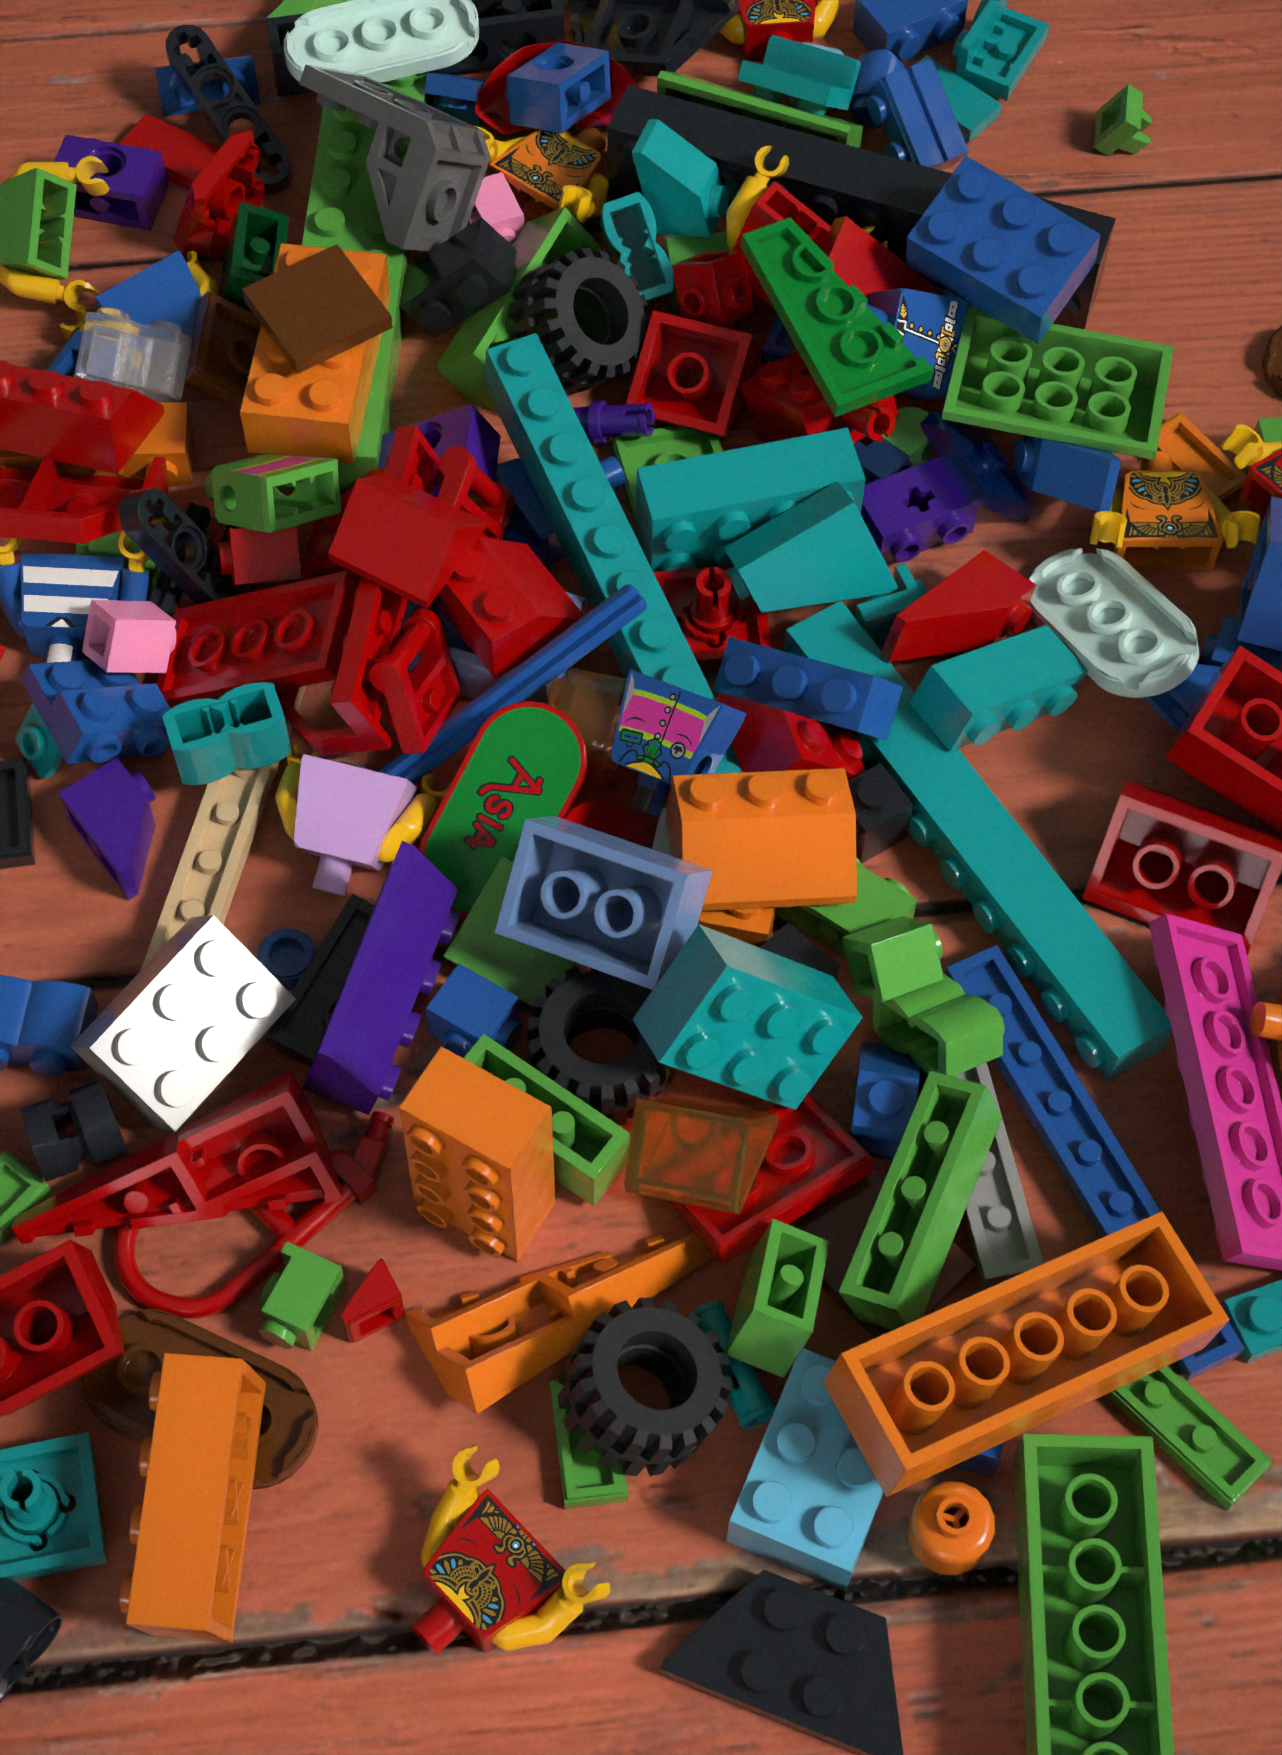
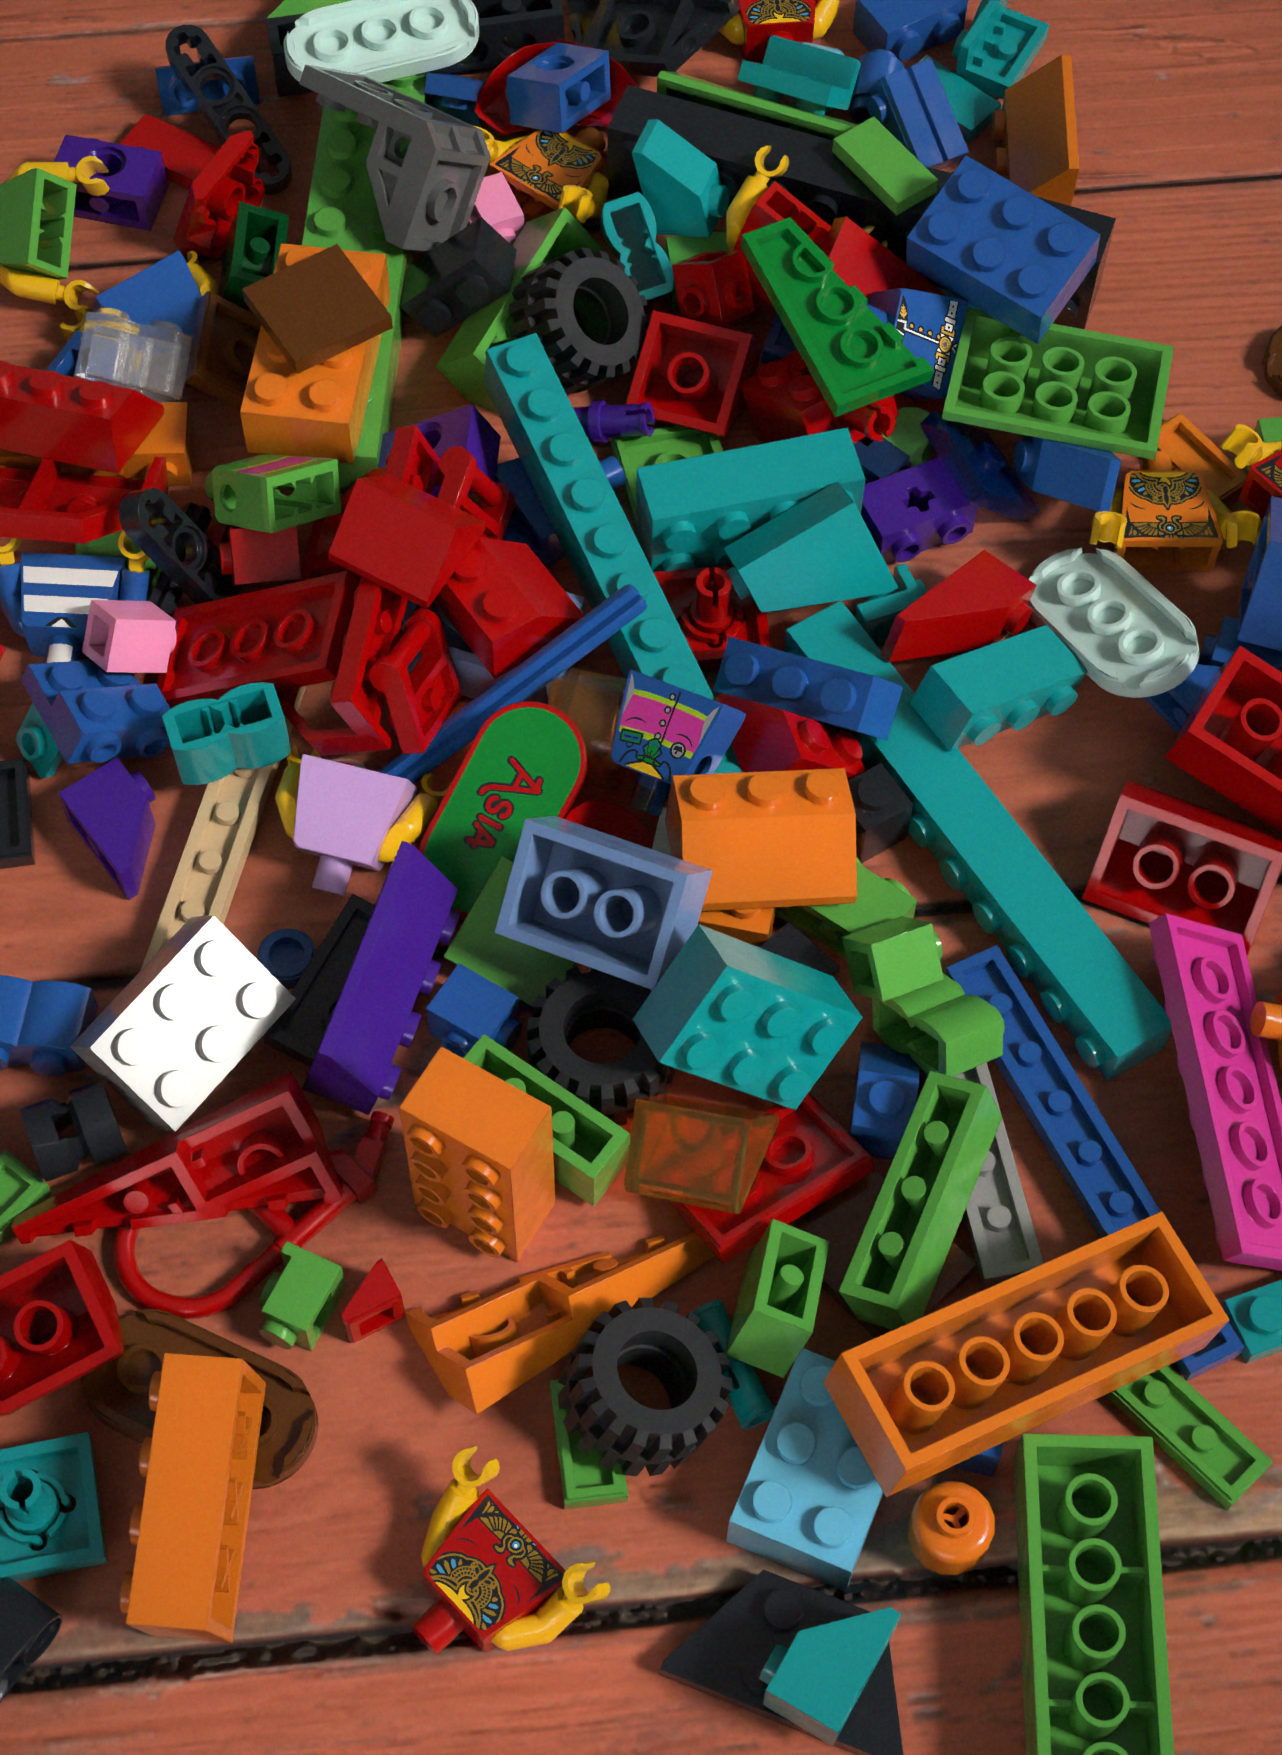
bright green tile [1093,84,1152,156] -> none
none -> teal slope [759,1607,902,1746]
none -> bright green tile [832,116,938,215]
none -> orange slope [991,55,1079,206]

